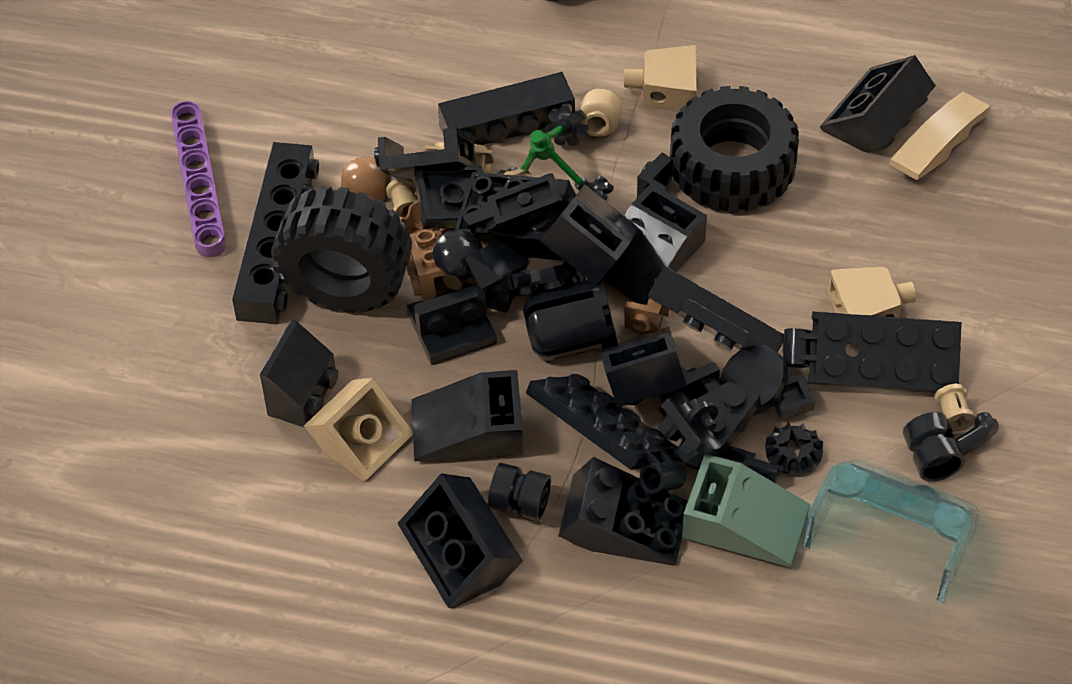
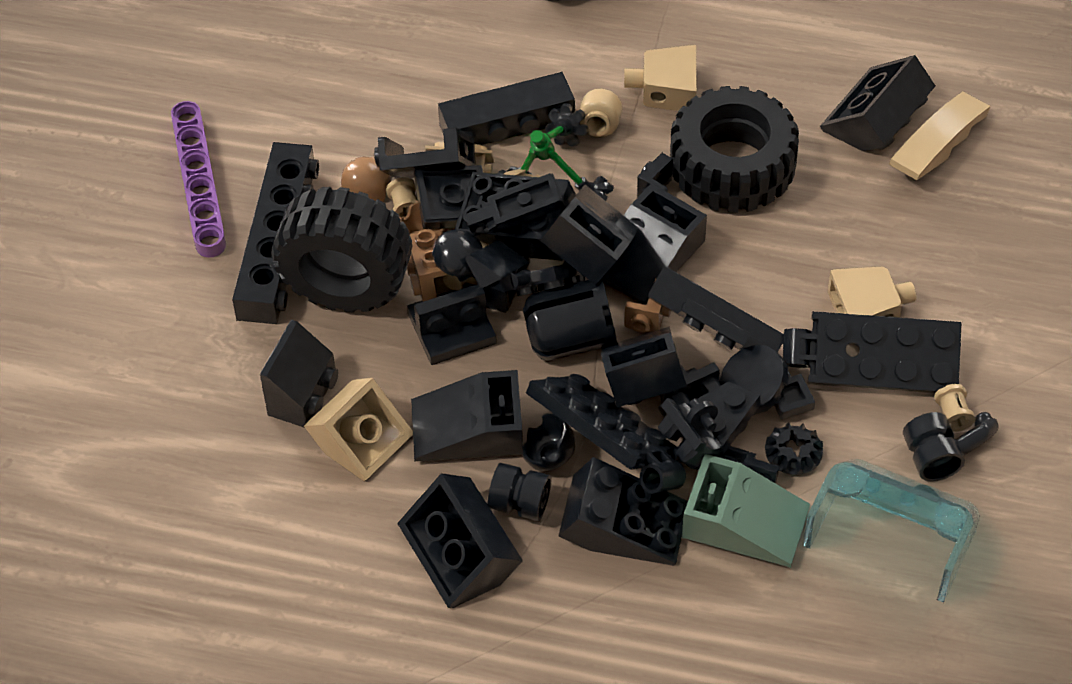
none -> black hair [522,413,575,472]

